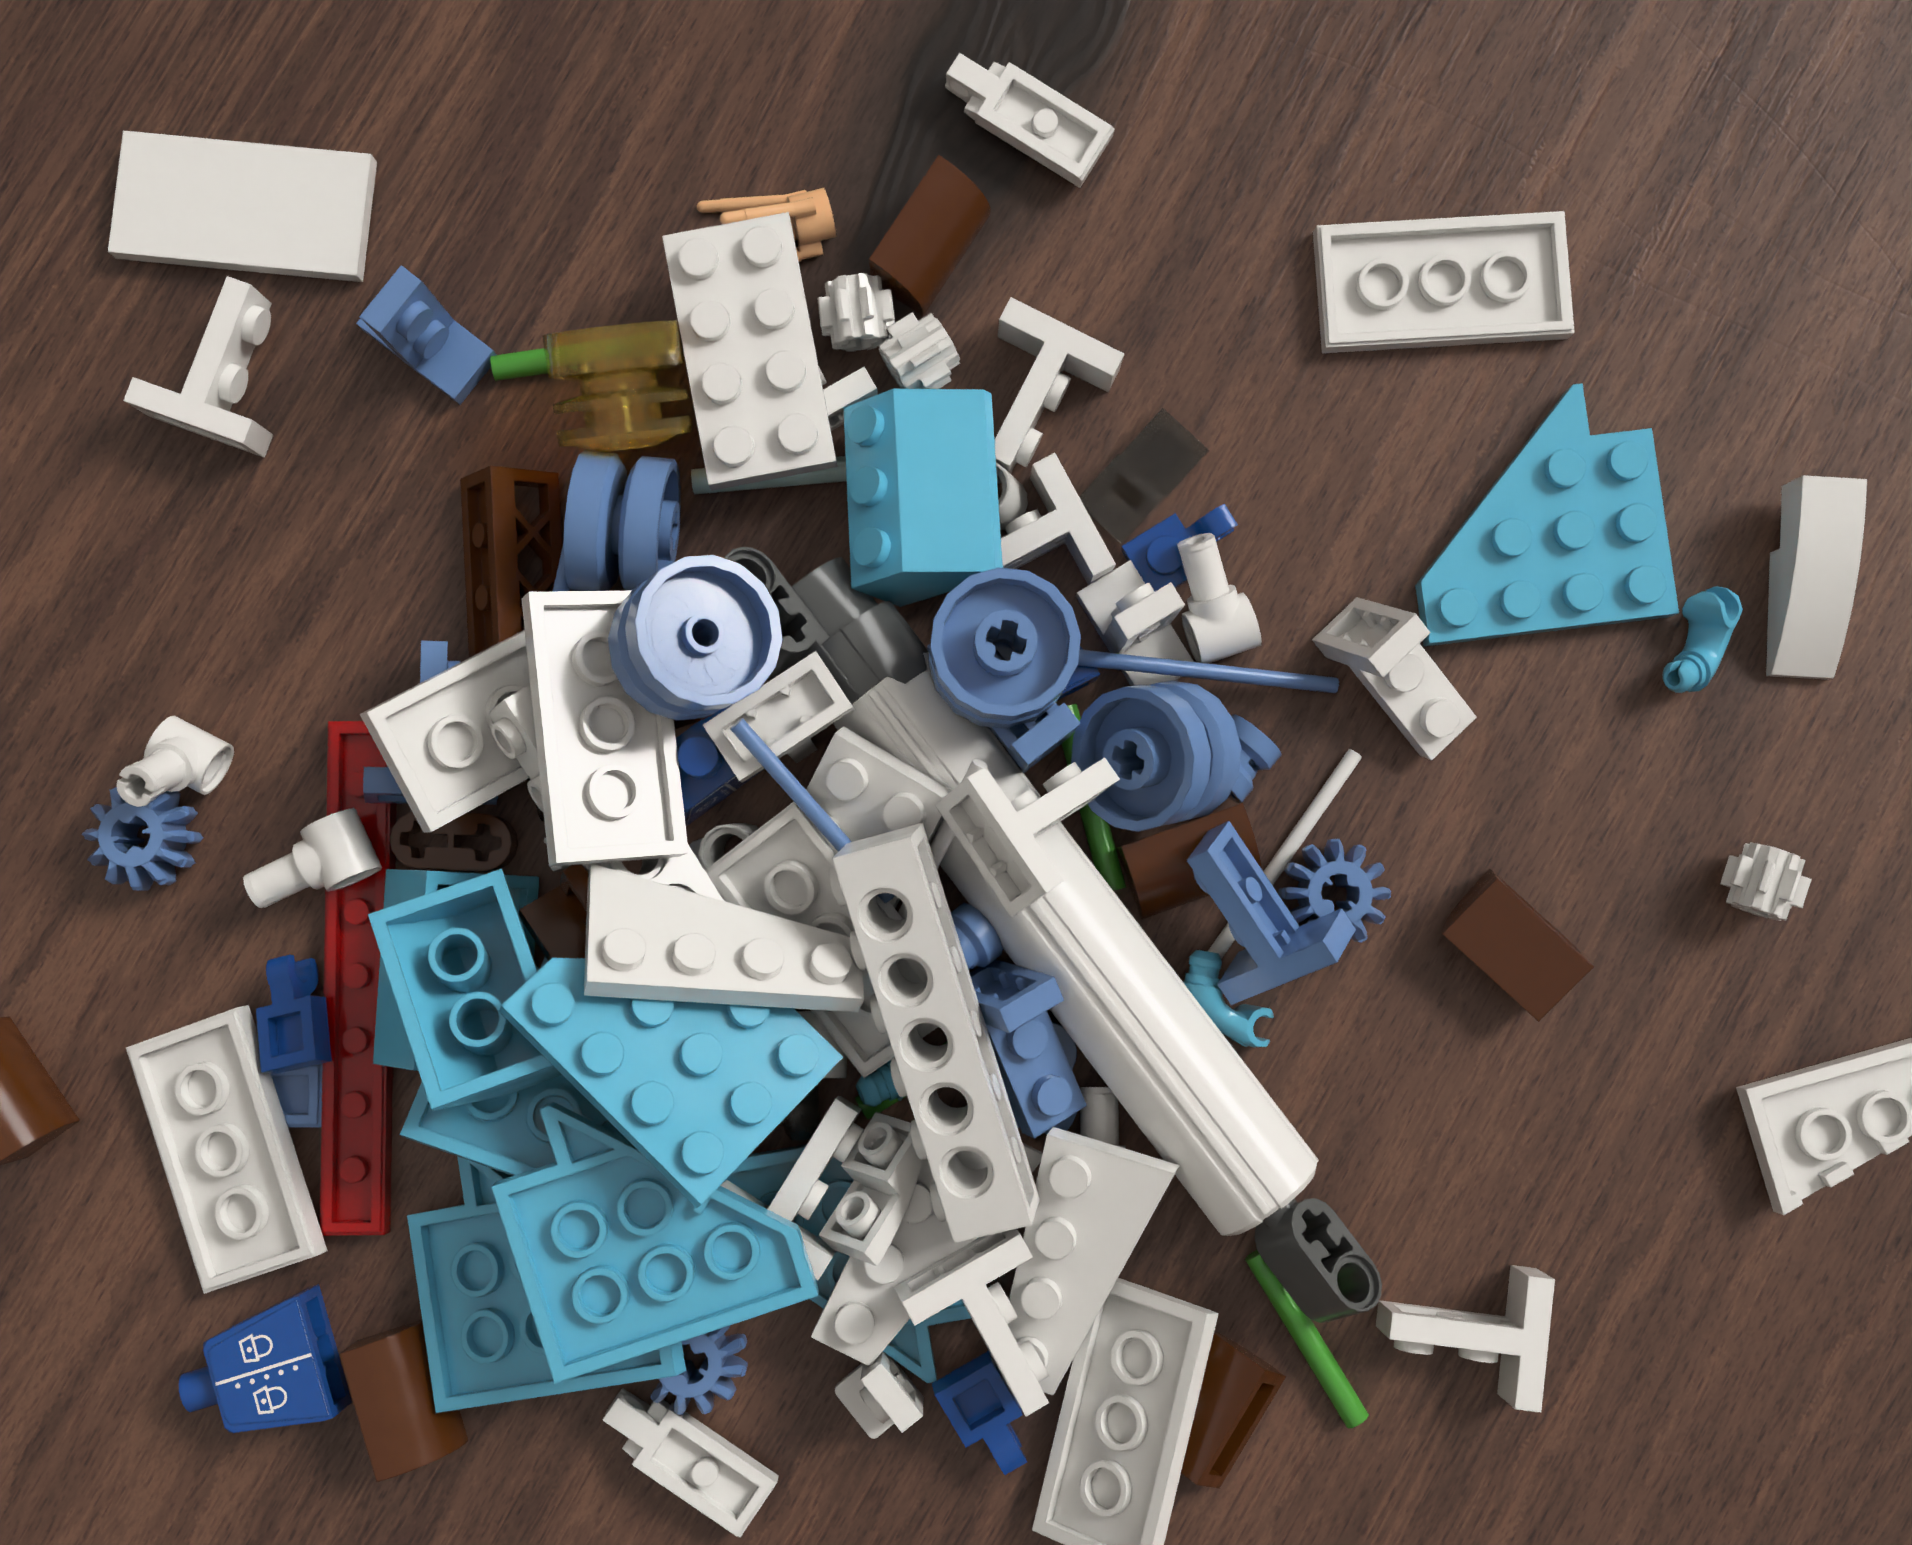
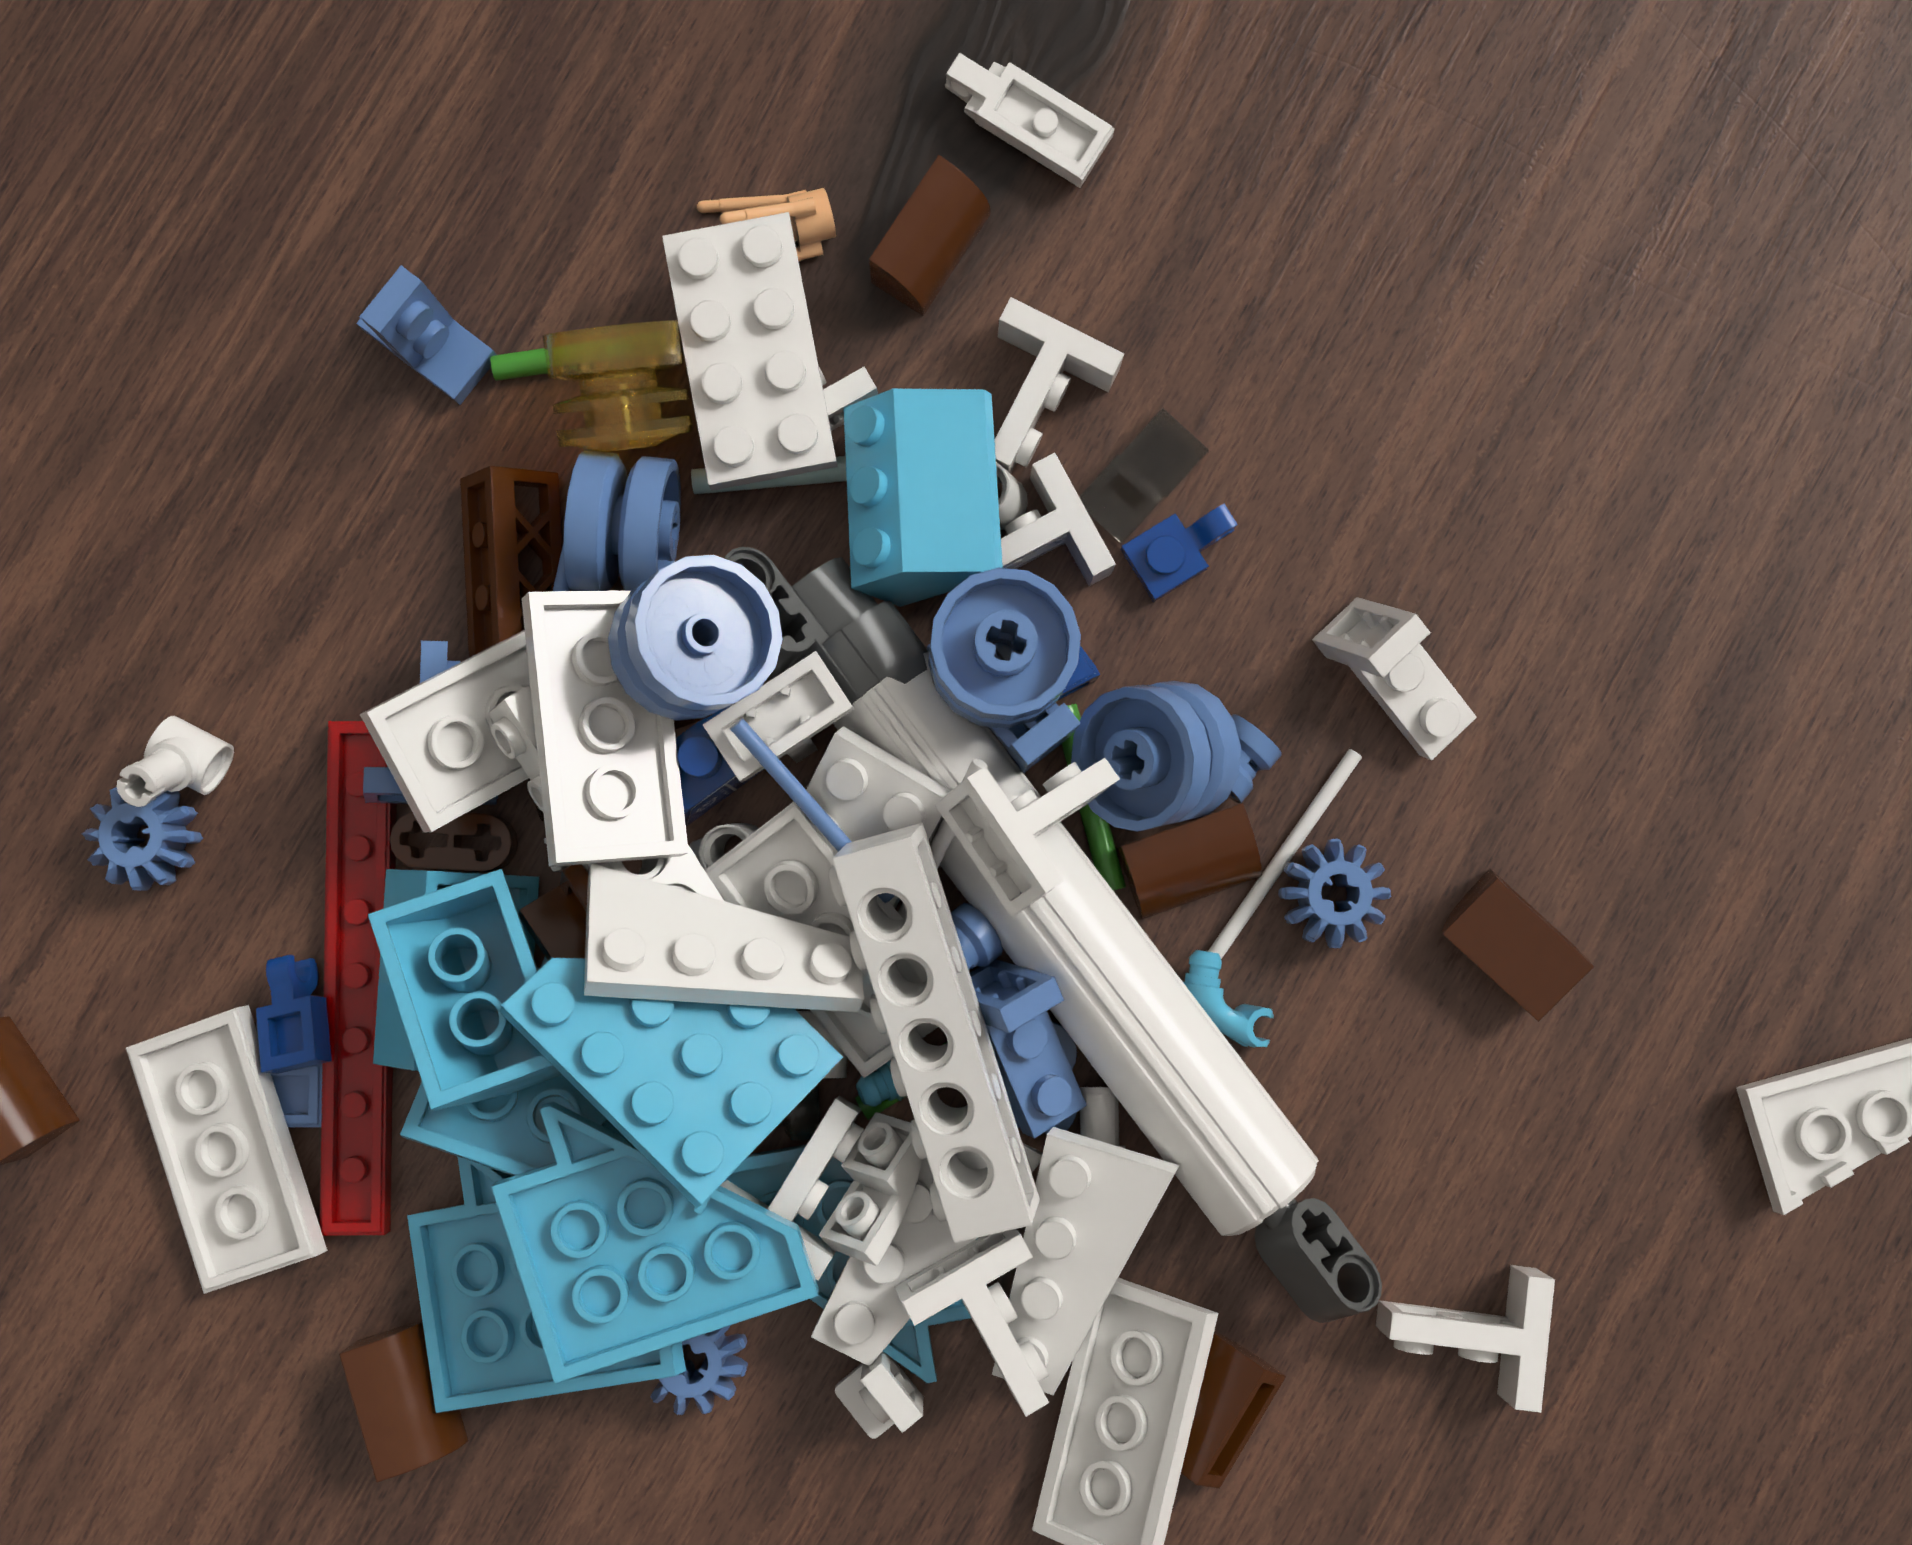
white tile [108,130,377,282] -> none
white bracket [123,276,273,458] -> none
torso [179,1284,352,1433] -> none
white pin [243,808,382,908] -> none
white hinge [603,1388,779,1537] -> none
white gear [817,273,895,351] -> none
white gear [878,312,960,389] -> none
blue plate [931,1351,1027,1475] -> none
white bracket [1075,560,1194,686] -> none
medium blue axle [1078,649,1339,693] -> none
white pin [1177,533,1262,664] -> none
medium blue bracket [1187,821,1356,1005] -> none
bright green bar [1245,1250,1369,1428] -> none
white tile [1313,211,1574,353] -> none
medium azure wing [1415,383,1679,647] -> none
medium azure piece [1662,586,1743,693] -> none
white gear [1720,842,1812,921] -> none
white slope [1766,475,1867,680] -> none

